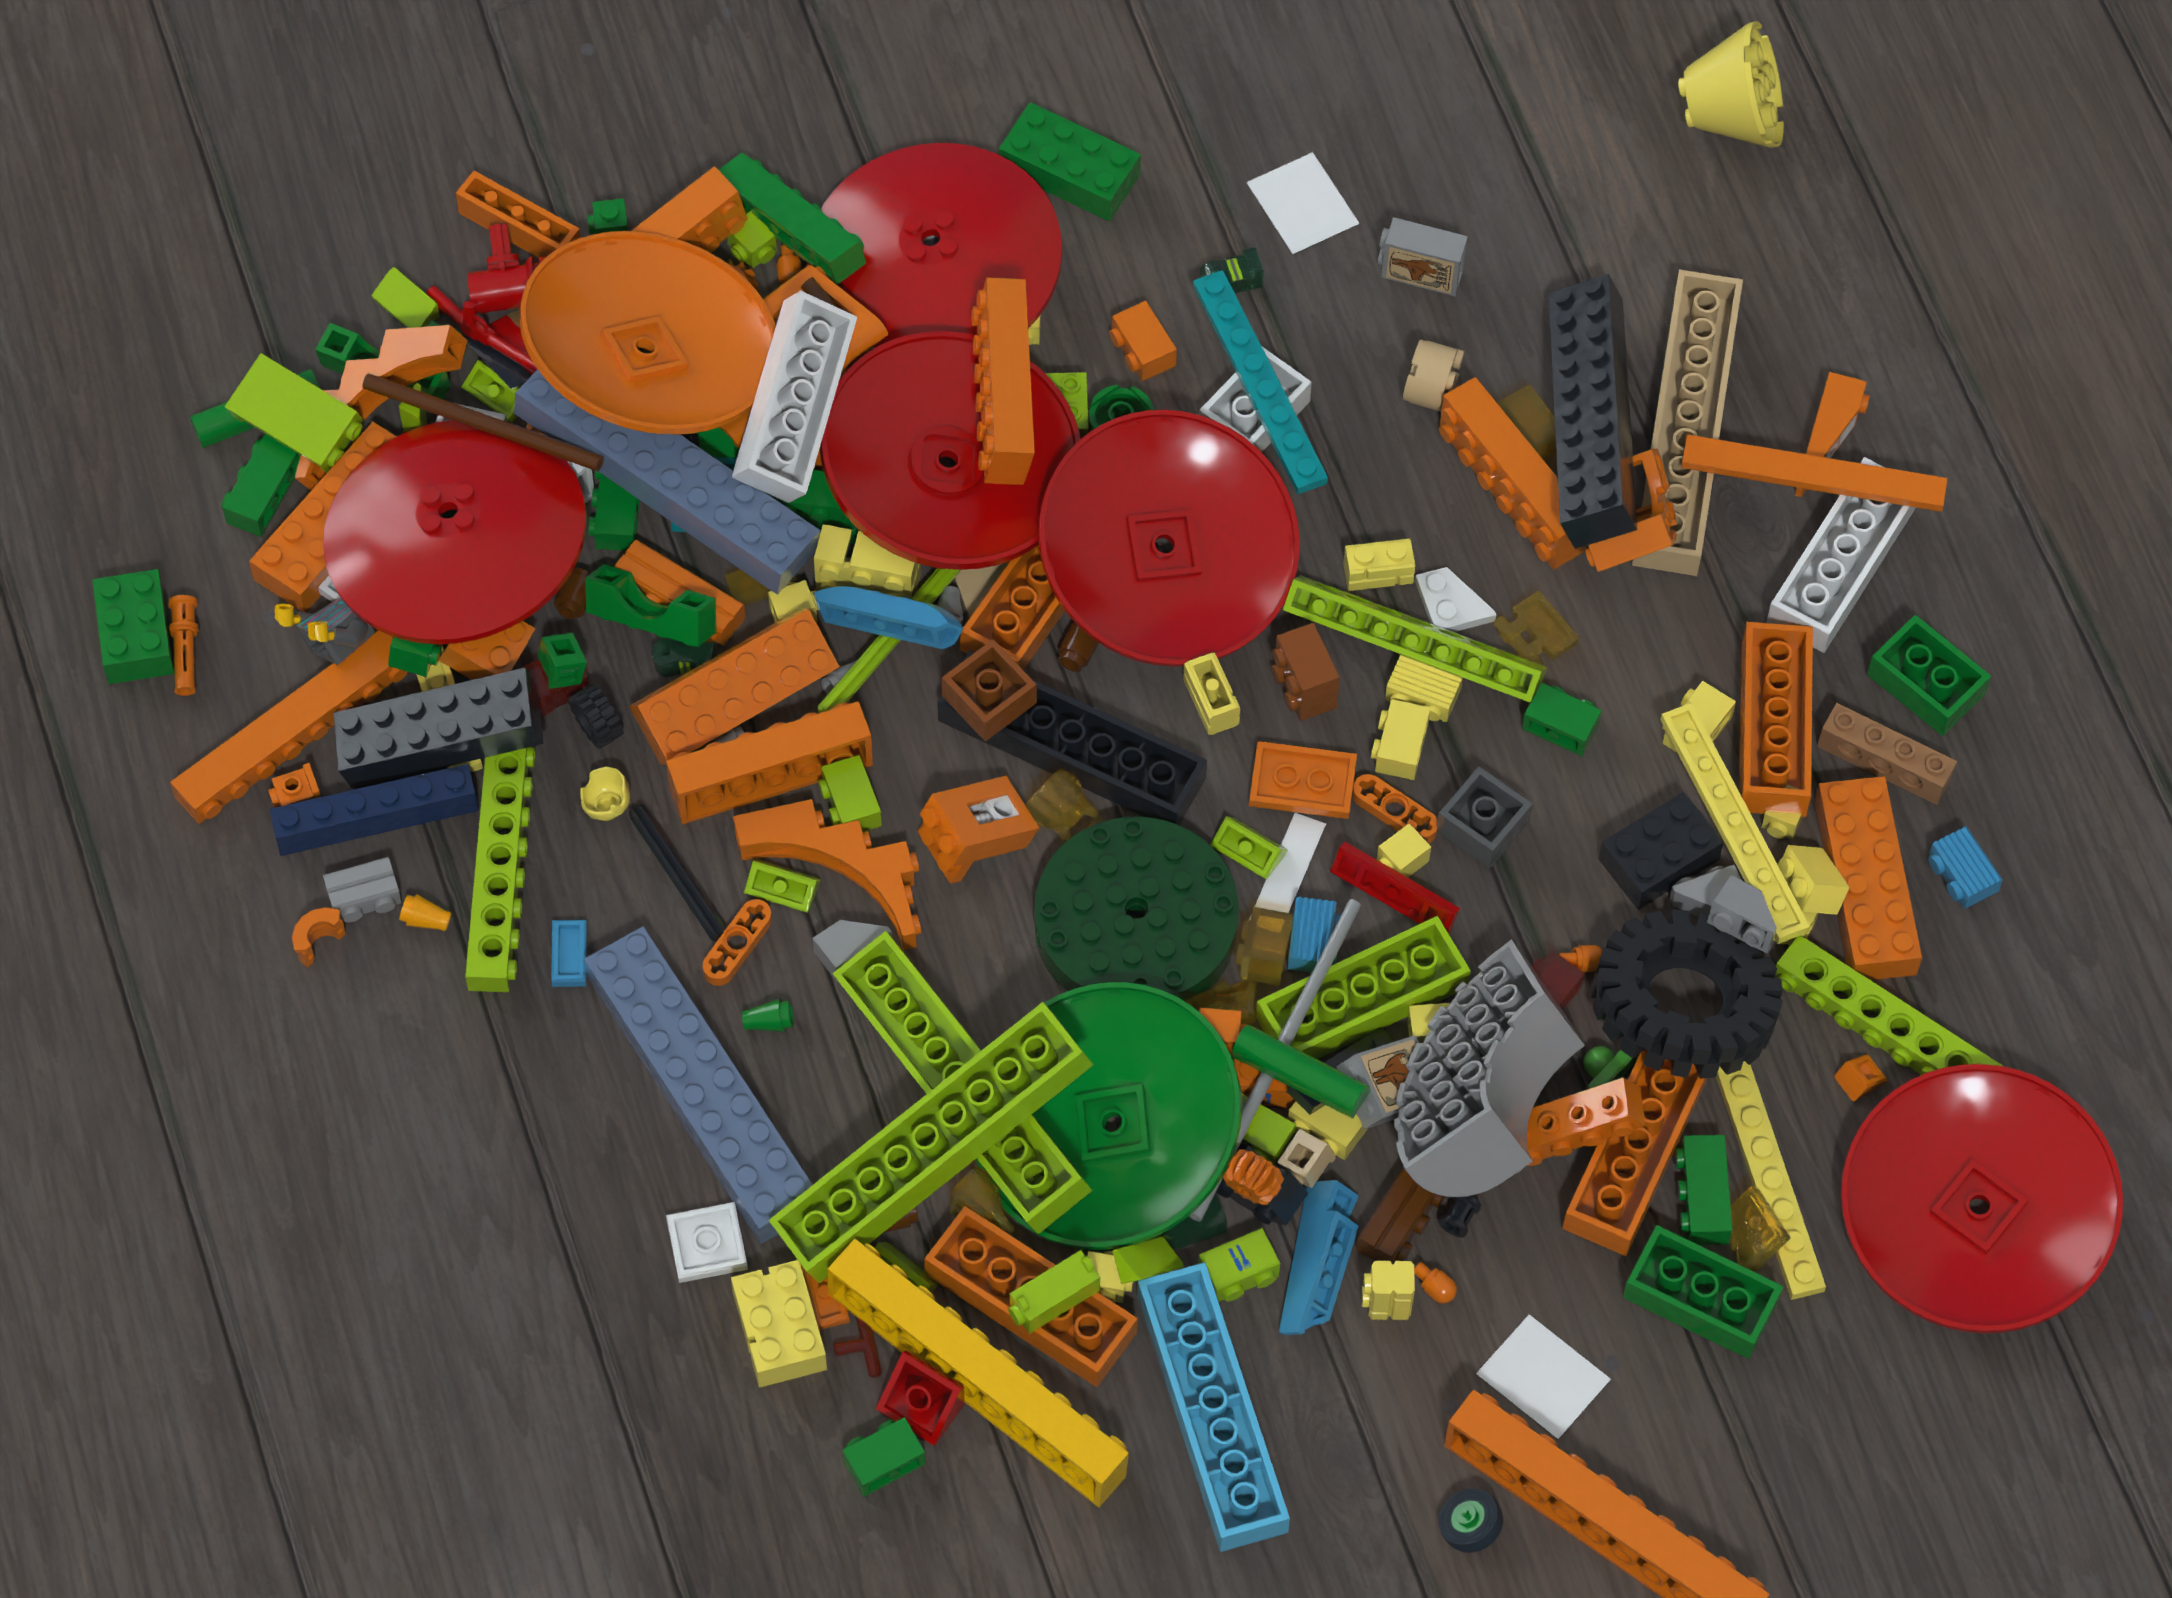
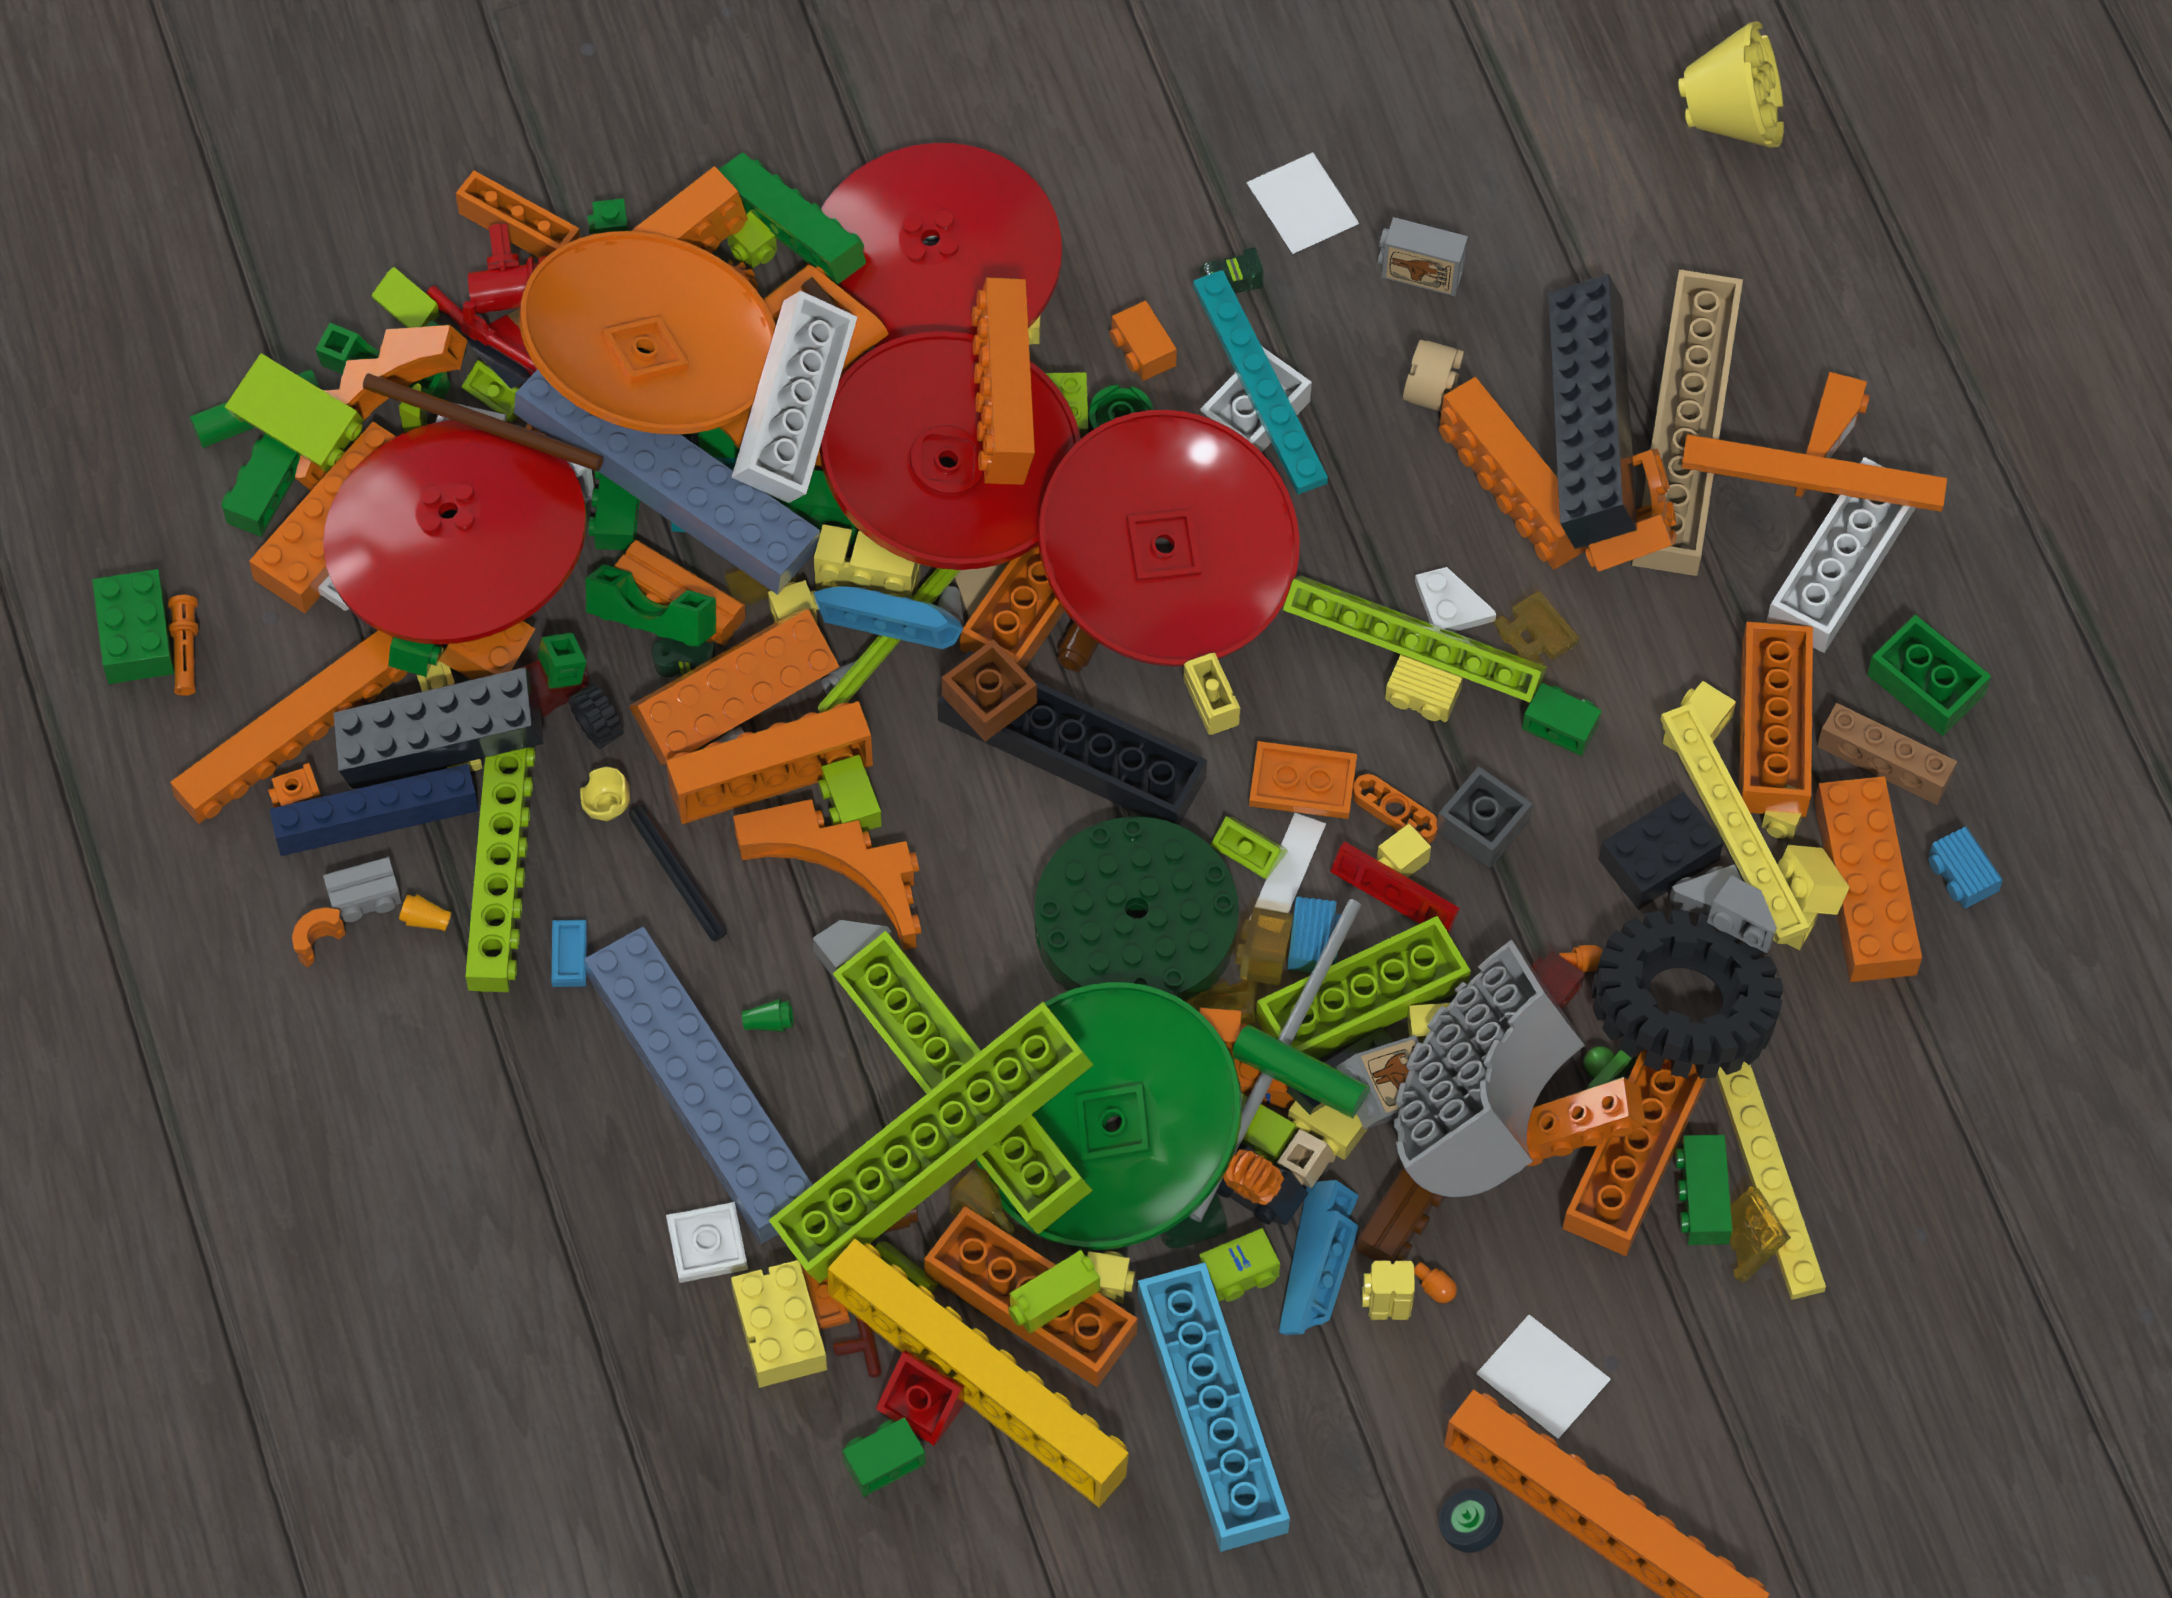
dark grey torso [275,598,374,665] -> none
reddish brown brick [553,568,591,619] -> none
orange beam [703,899,772,986] -> none
lime slope [744,859,821,913] -> none
orange cylinder [776,244,802,285] -> none
orange brick [917,776,1039,884] -> none
green brick [999,102,1141,222] -> none
clear yellow piece [1026,769,1102,842] -> none
lime slope [1113,1236,1184,1284] -> none
dark orange brick [1271,623,1340,721] -> none
light yellow brick [1343,538,1415,591] -> none
light yellow brick [1371,699,1430,780] -> none
black bush [1438,1196,1482,1238] -> none
clear yellow brick [1497,384,1557,459] -> none
green brick [1623,1225,1784,1359] -> none
lime brick [1775,935,2004,1076] -> none
orange slope [1834,1054,1888,1101] -> none
red dish [1841,1064,2123,1333] -> none

